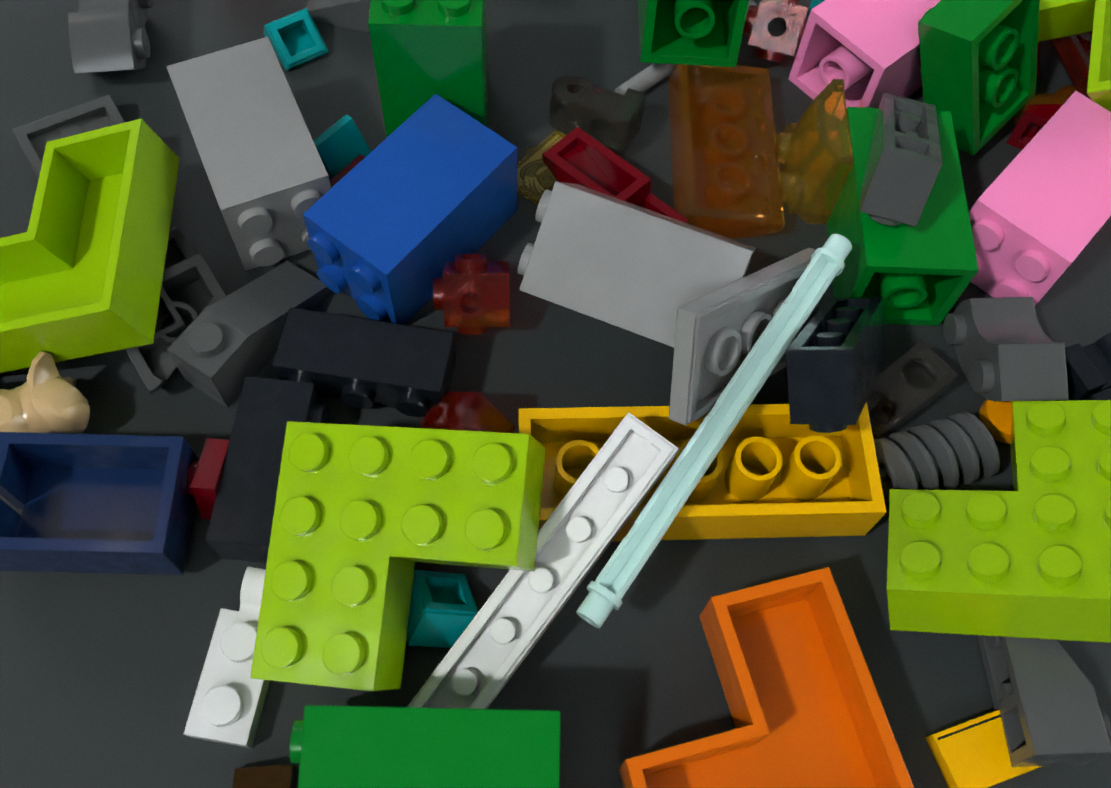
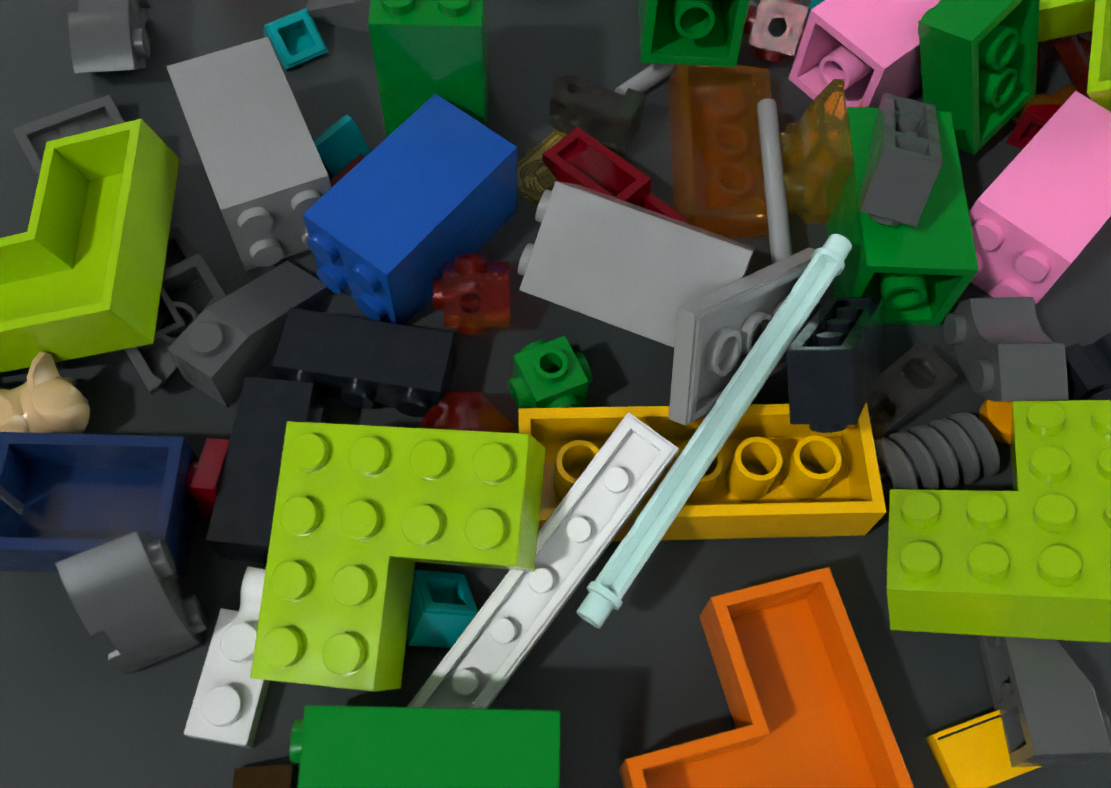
none -> dark grey brick [55,530,209,674]
none -> green brick [507,336,592,410]
none -> light grey bar [757,98,792,264]

